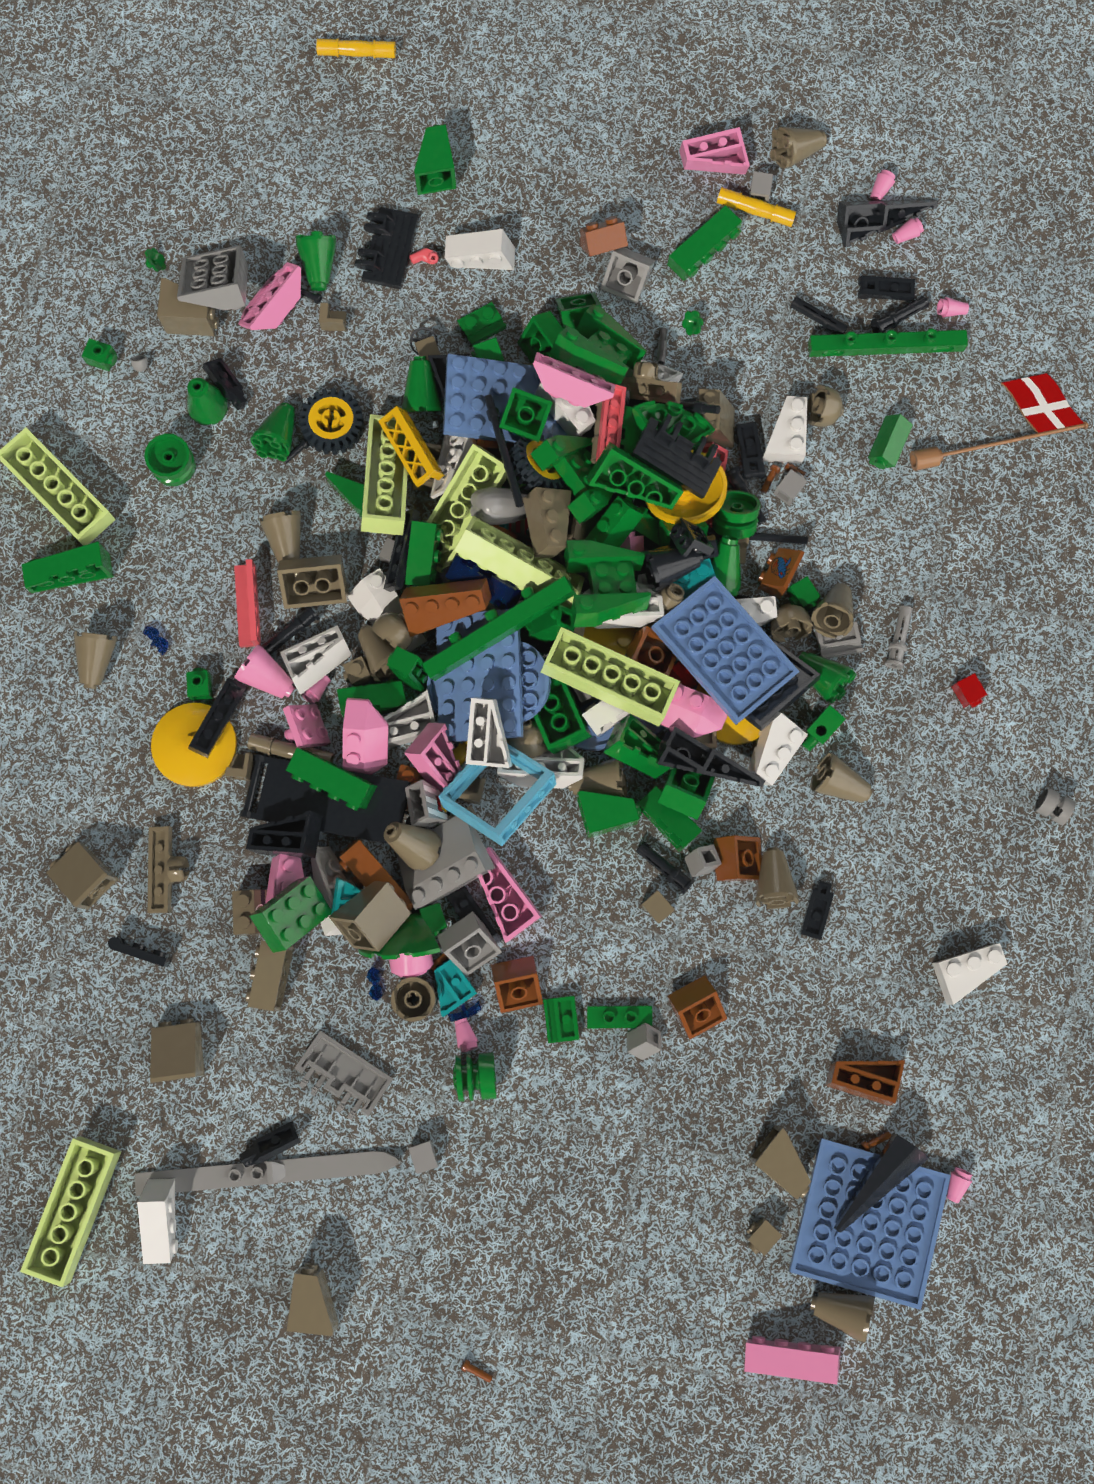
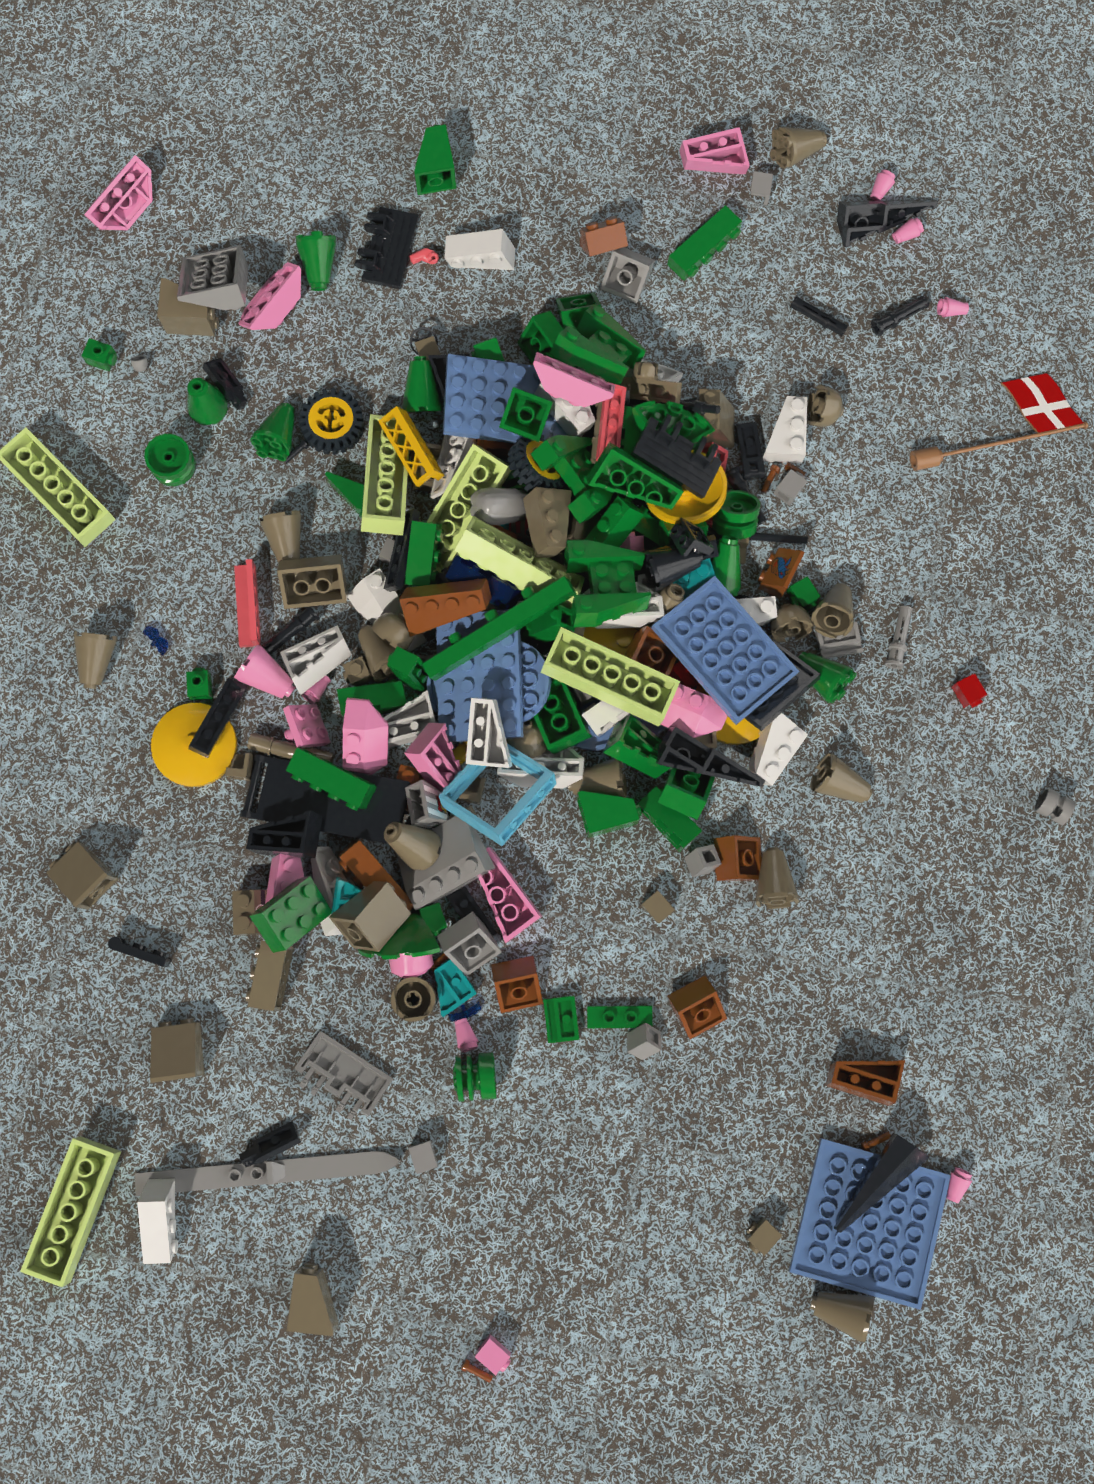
green wedge [21,542,114,593] -> none
green plant [145,248,166,272] -> none
dark tan plate [147,826,190,914] -> none
black piece [301,288,322,304] -> none
yellow piece [316,38,396,59] -> none
dark tan panel [319,303,347,331] -> none
clear blue piece [367,967,383,1001] -> none
green plate [457,302,507,347] -> none
black bar [484,394,524,507] -> none
black pin [636,841,696,895] -> none
flat silver pin [656,328,668,365] -> none
green plant [682,310,703,335] -> none
yellow piece [716,187,797,227] -> none
bright pink wedge [744,1336,840,1385] -> none
dark tan slope [748,1125,811,1200] -> none
black hinge [799,880,834,941] -> none
green torso [801,705,846,752] -> none
green piece [808,329,968,357] -> none
black plate [858,276,915,301] -> none
green brick [868,414,913,469] -> none
white wedge [932,943,1007,1005] -> none
none -> bright pink wedge [84,155,153,231]
none -> bright pink brick [475,1334,511,1375]

